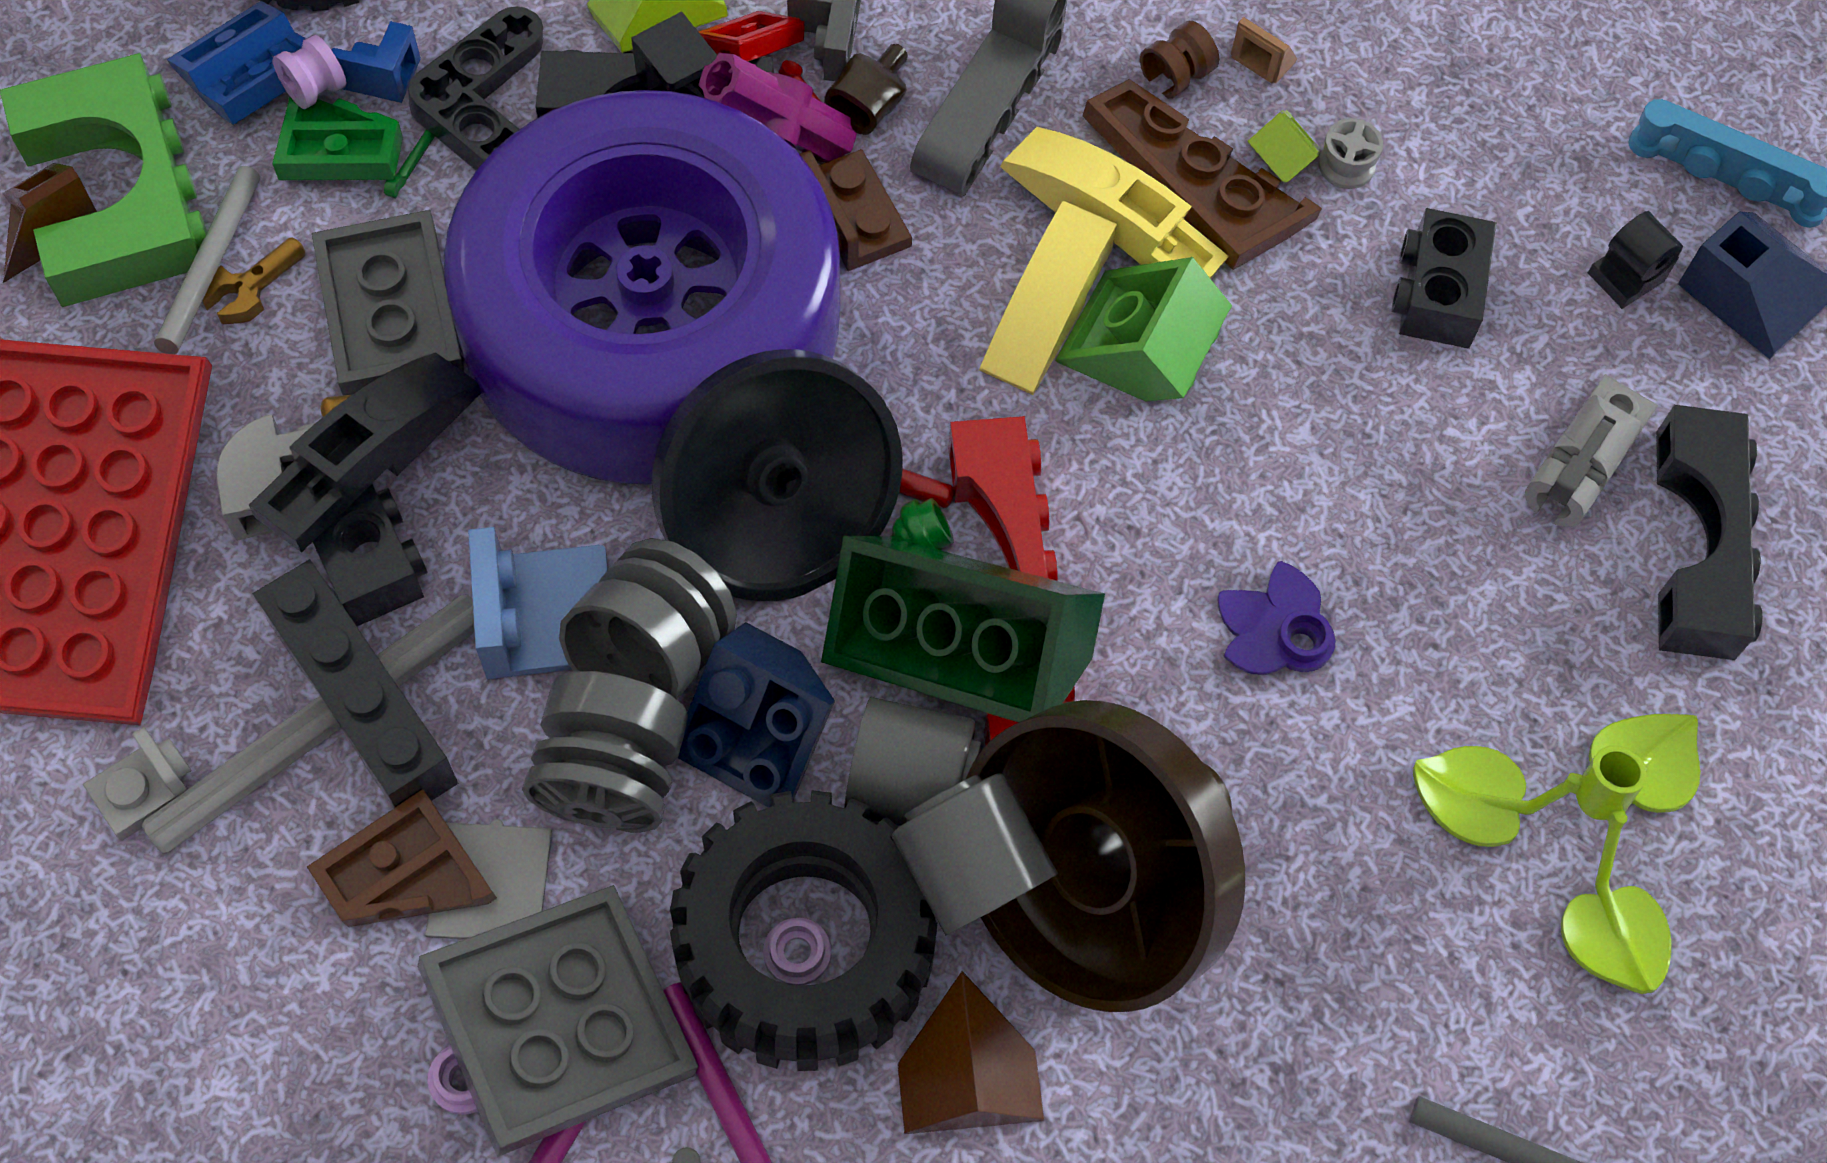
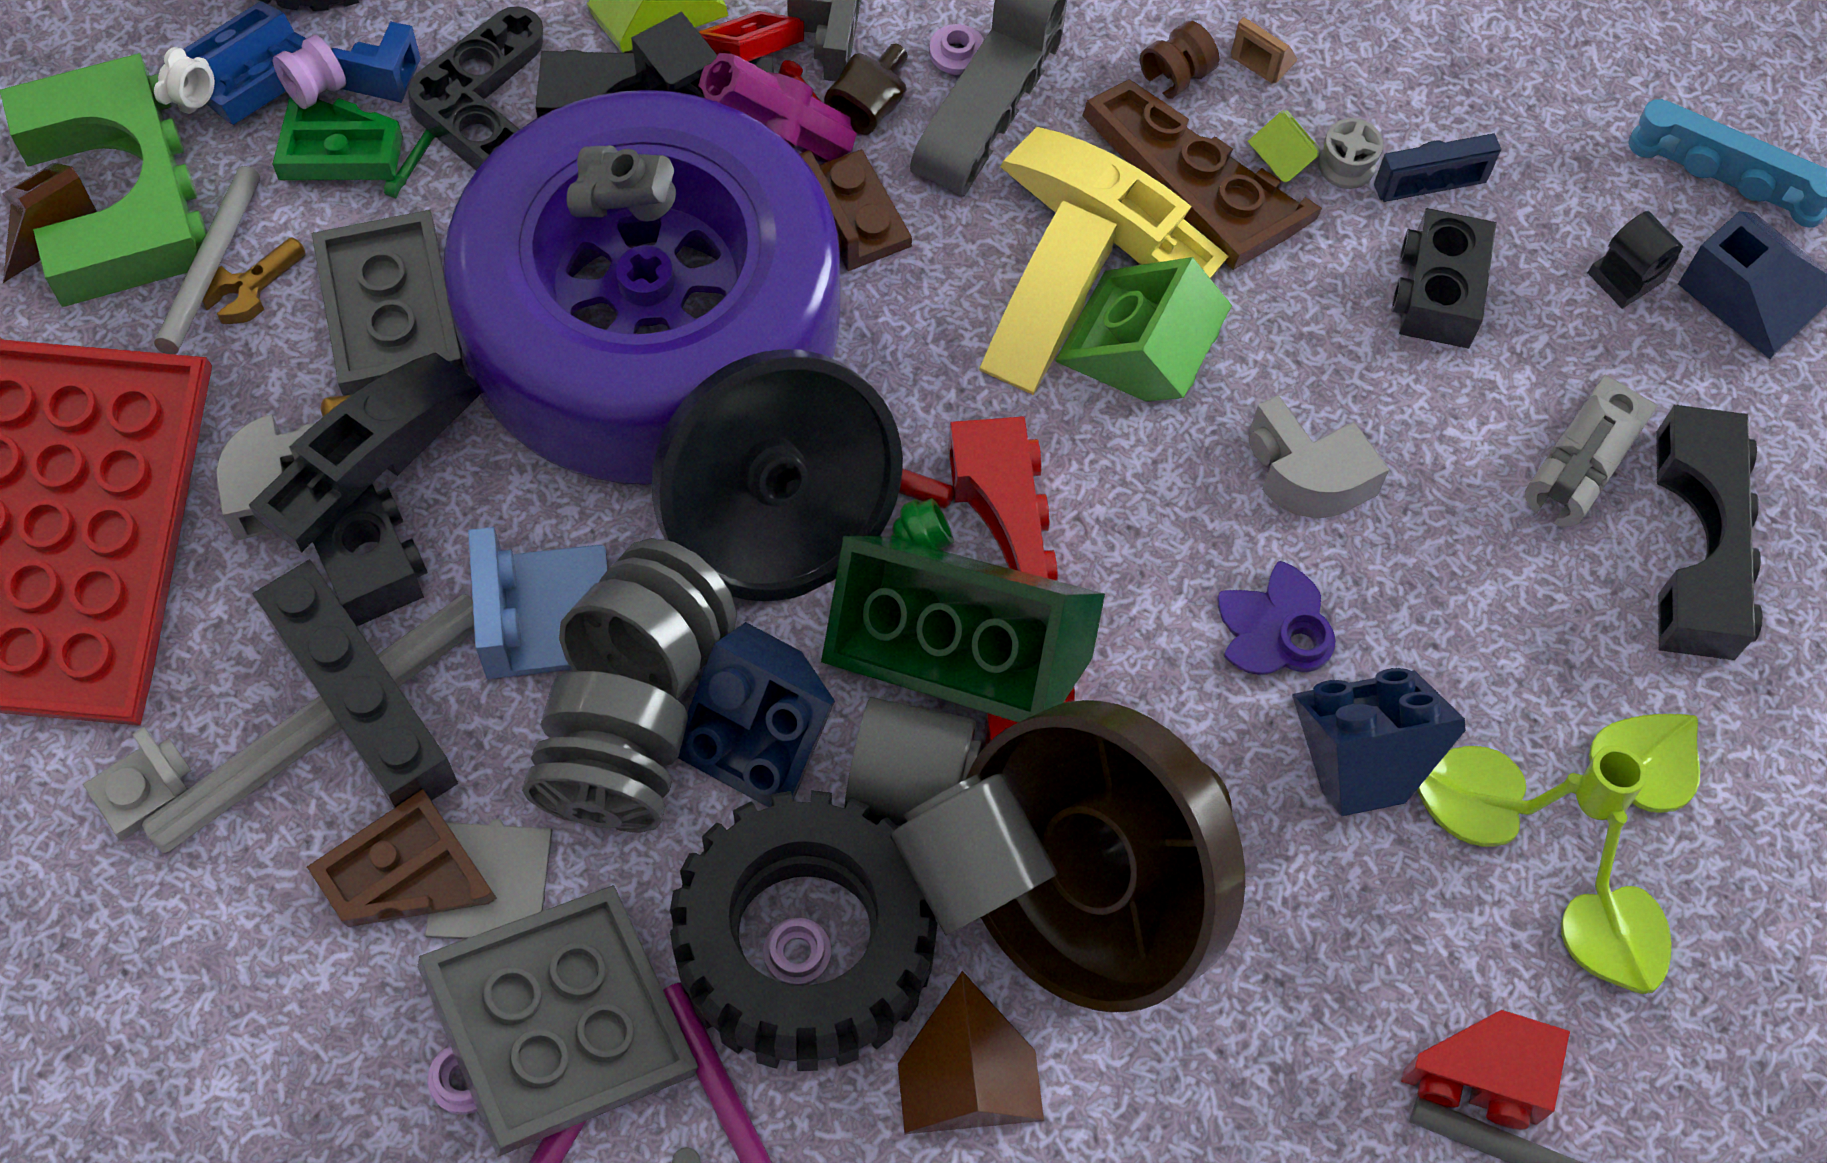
none -> white plate [154,47,215,114]
none -> dark grey plate [567,145,676,222]
none -> lavender plate [929,24,984,75]
none -> light grey brick [1249,395,1390,518]
none -> dark blue slope [1292,668,1466,816]
none -> dark blue plate [1374,133,1502,202]
none -> red slope [1401,1010,1570,1130]

